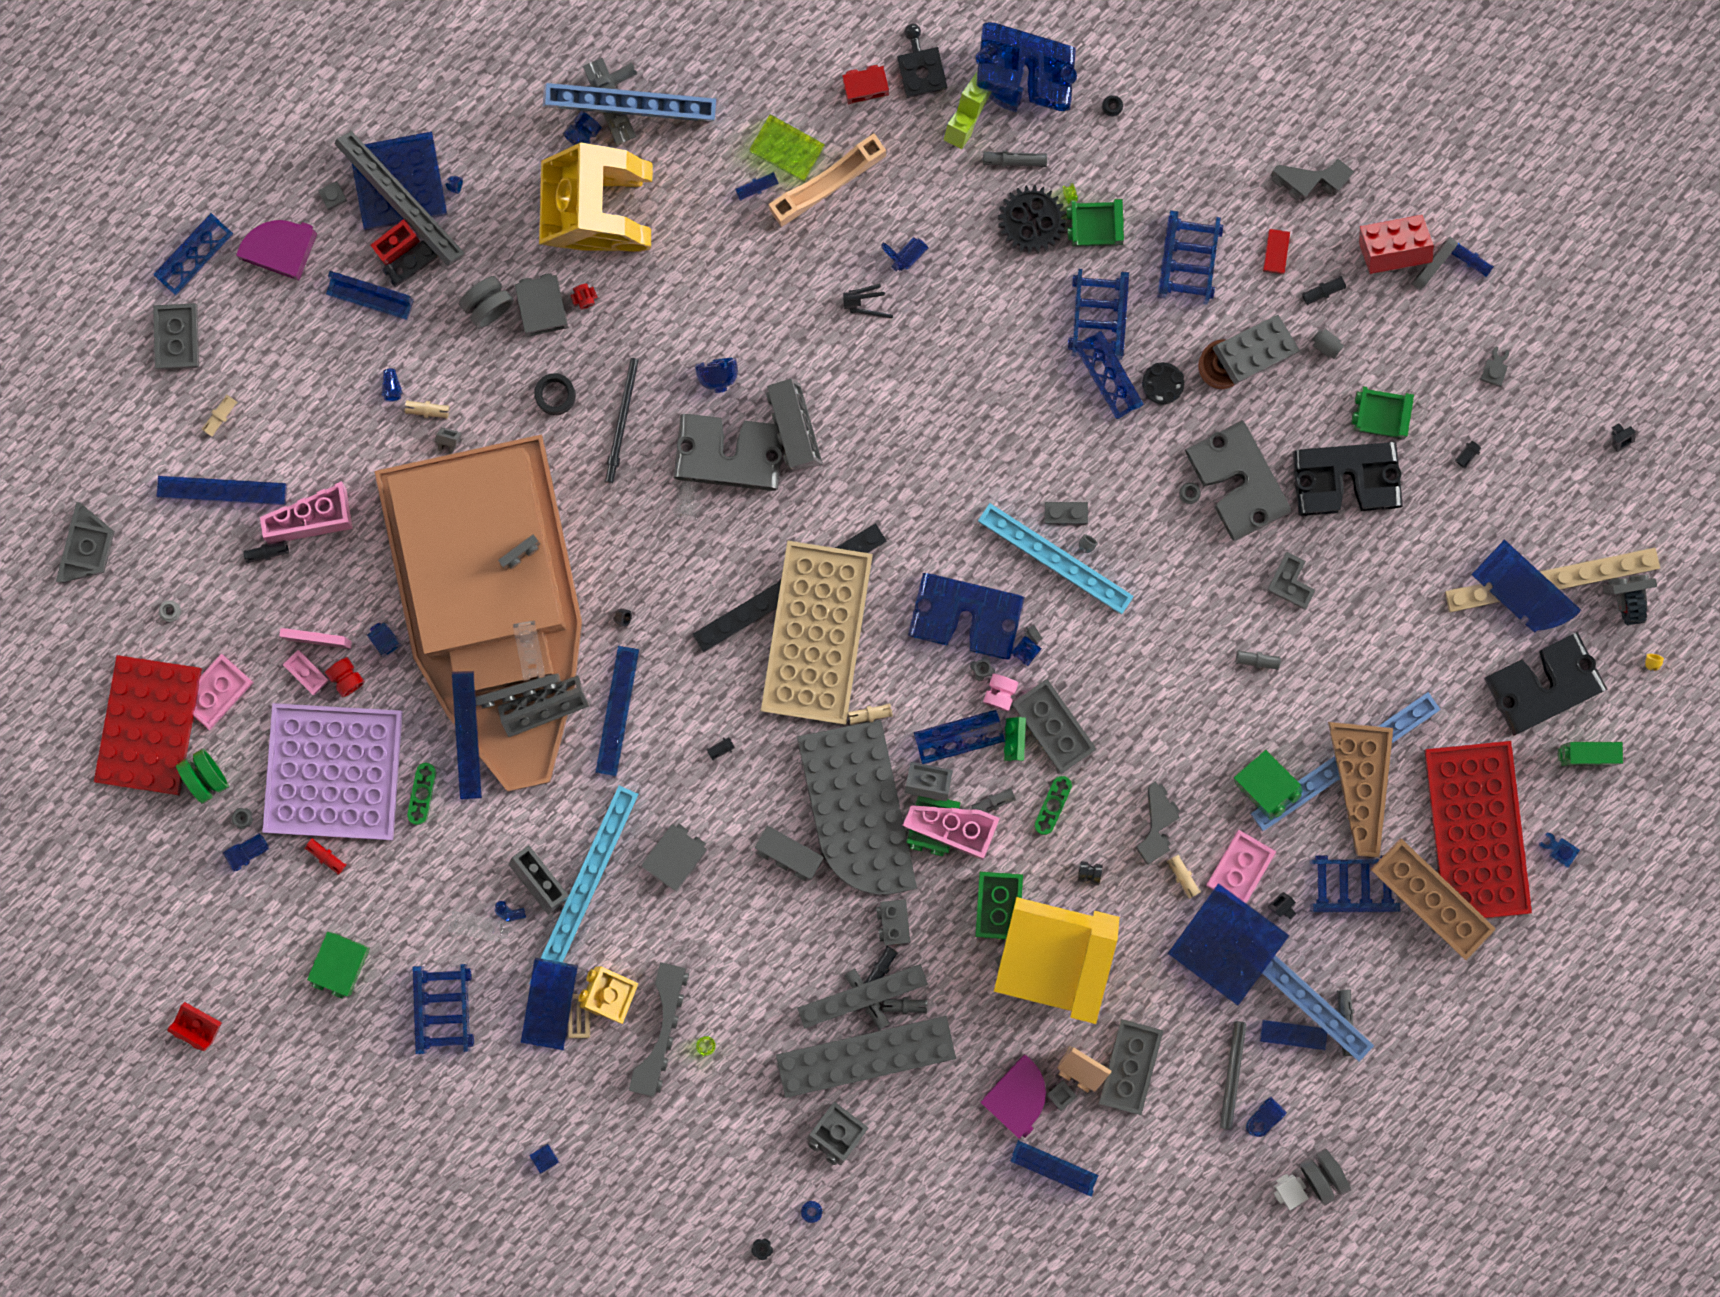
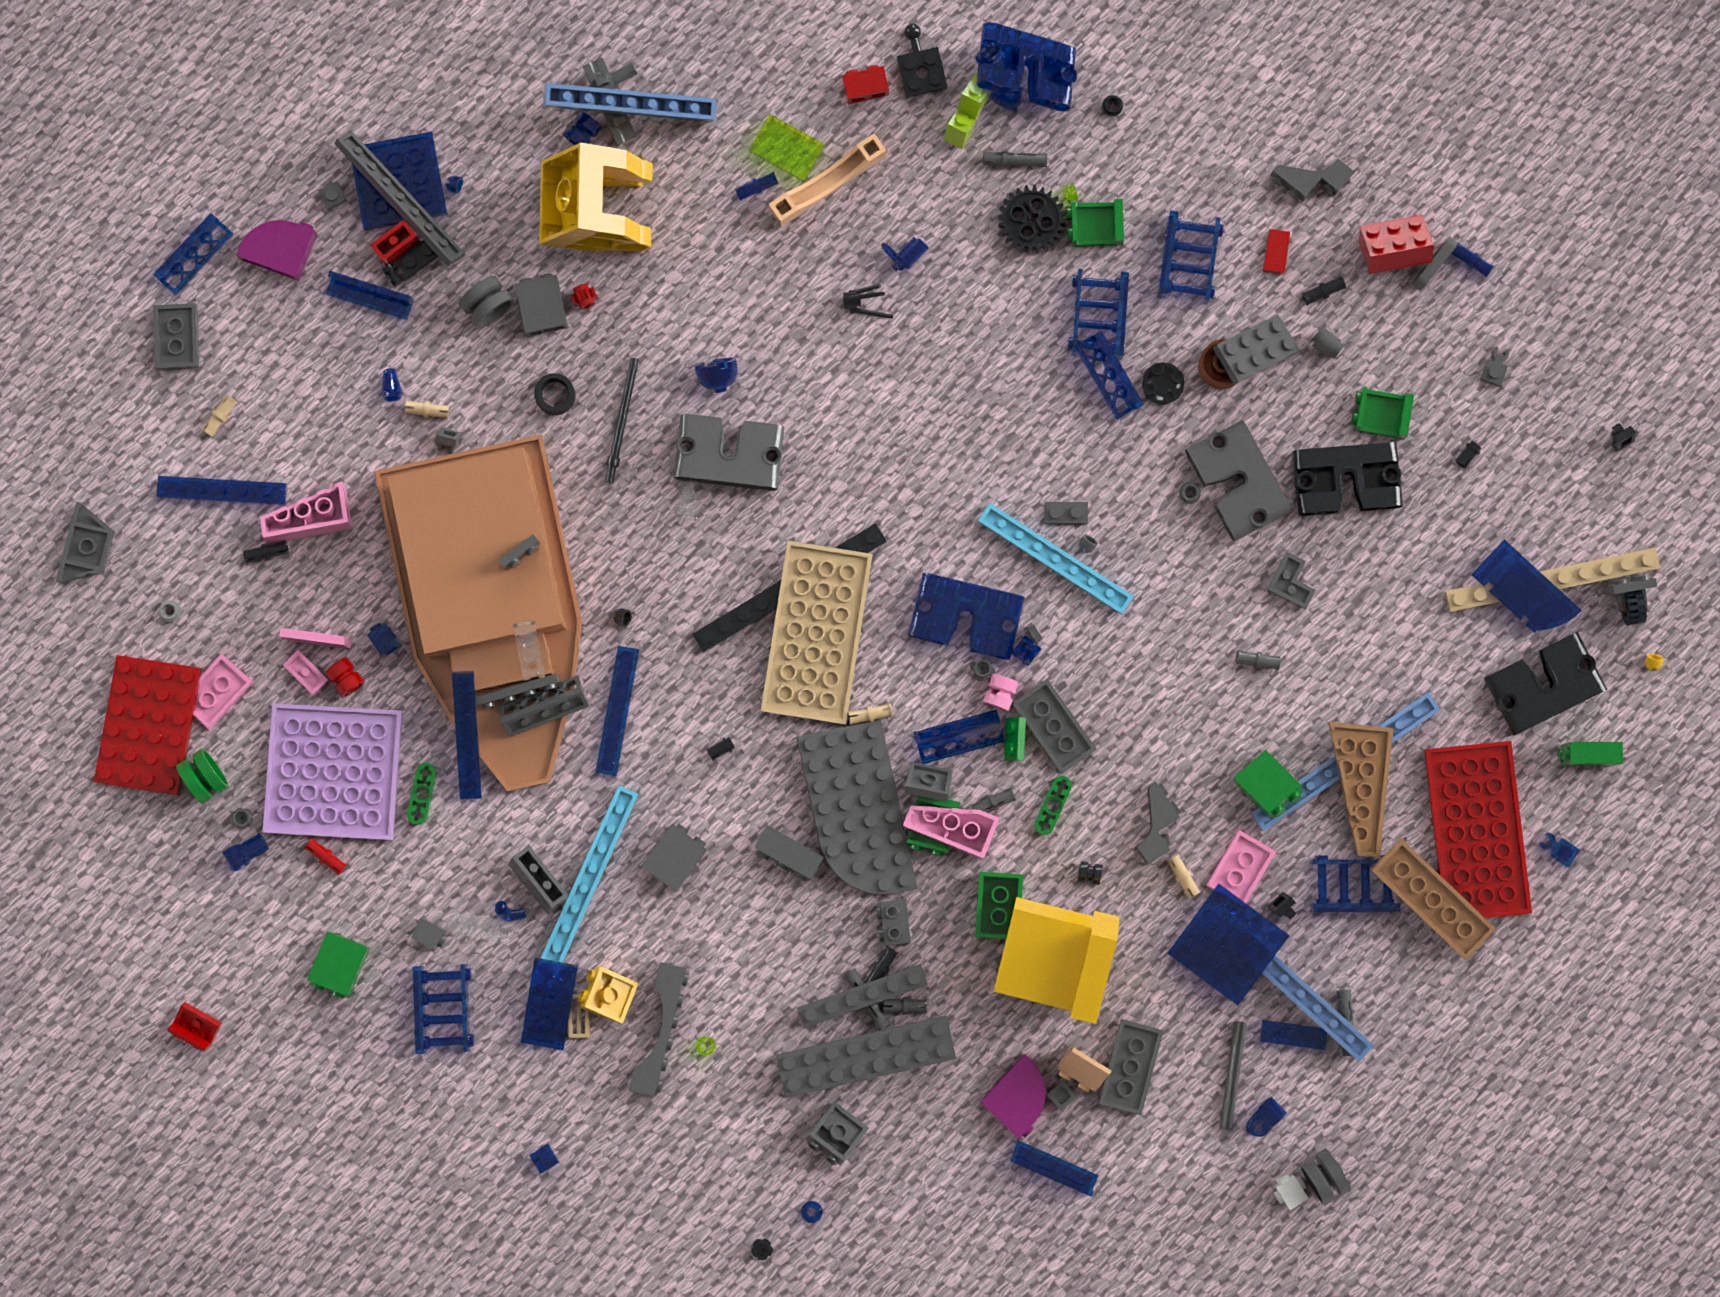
dark grey slope [766,378,823,470] -> none
none -> dark grey brick [411,918,448,950]

